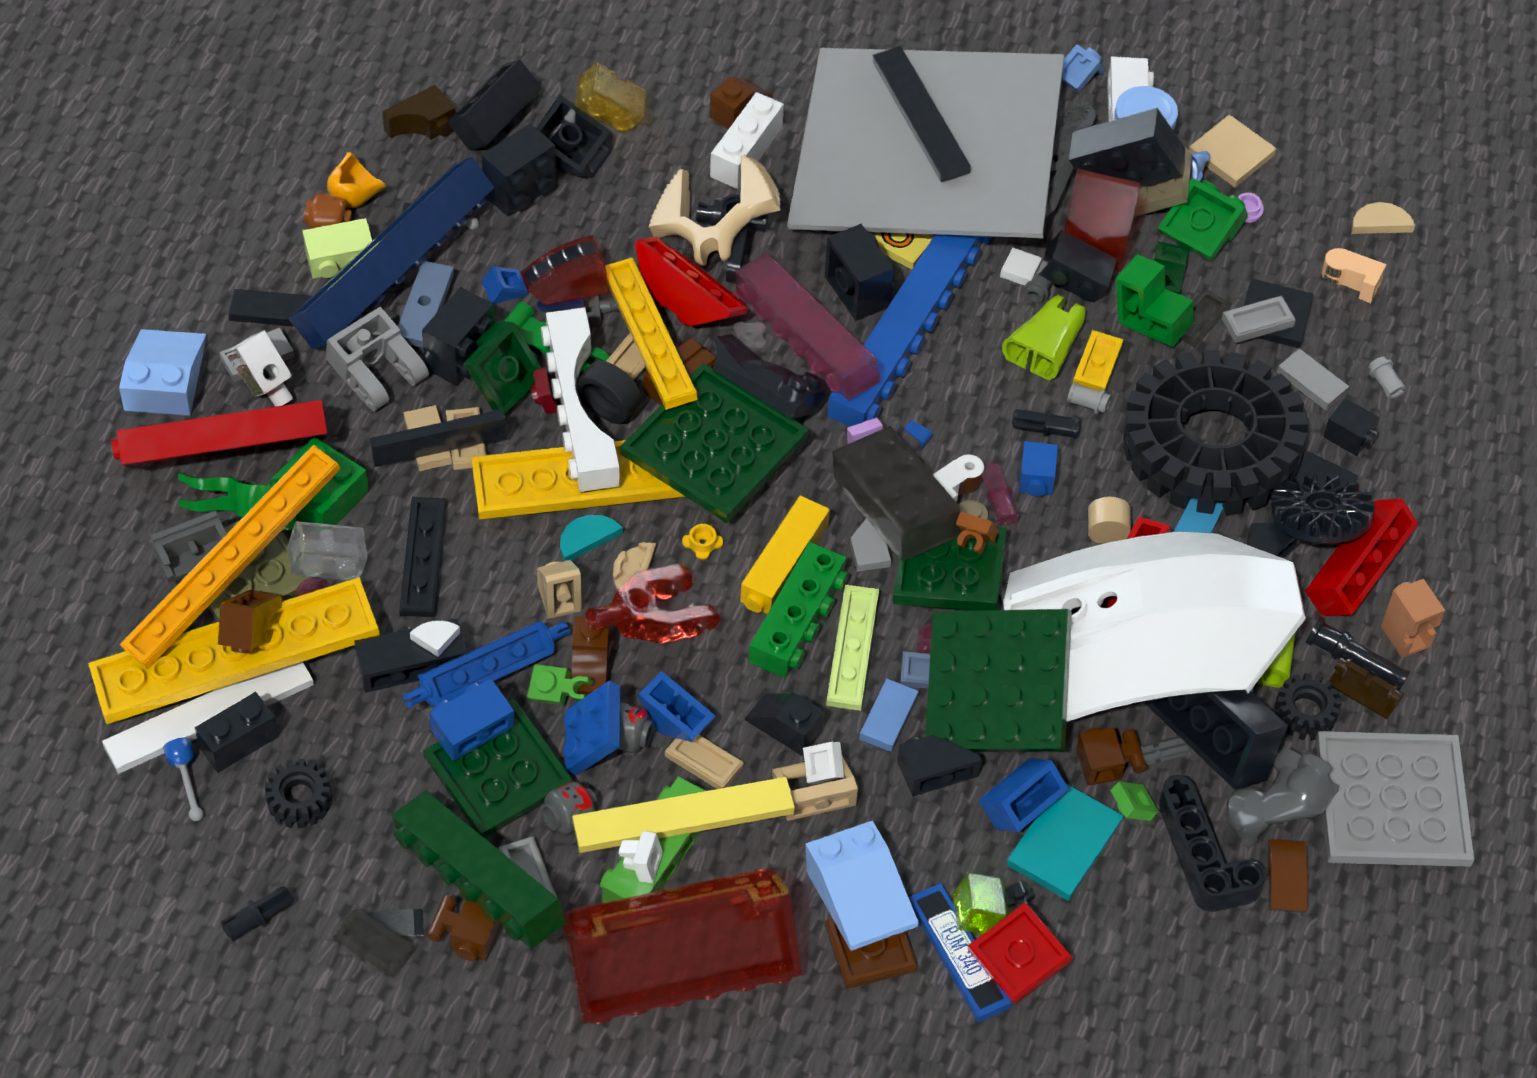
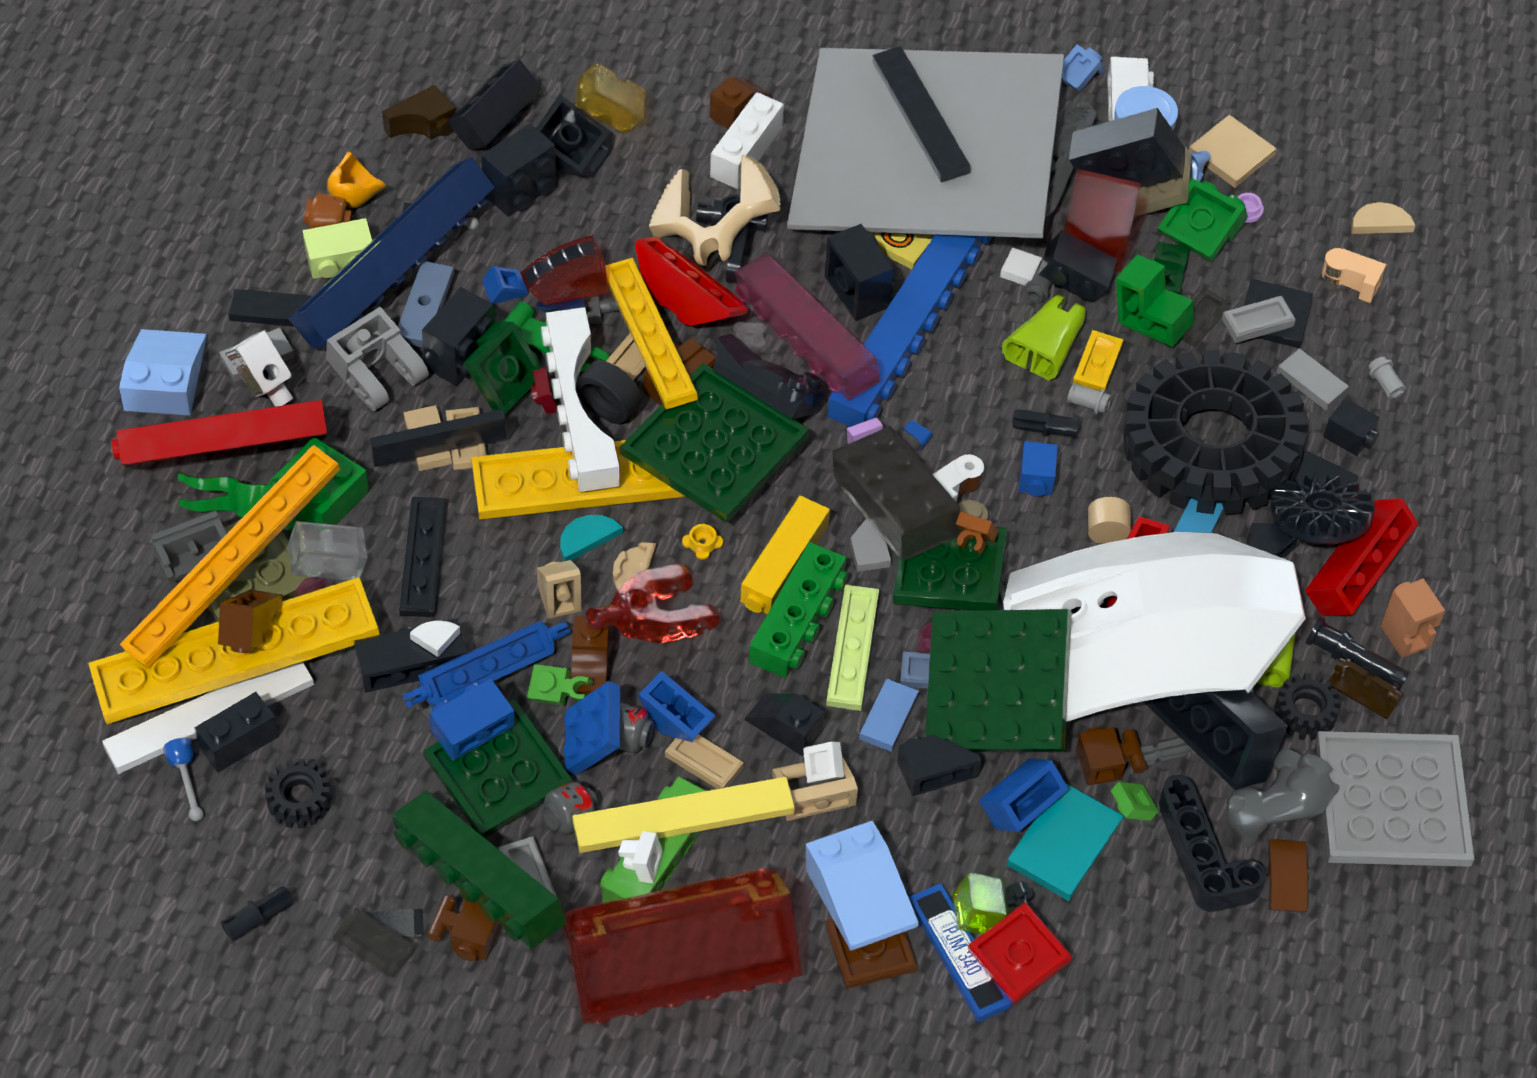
clear pink axle [983,462,1019,526] -> none

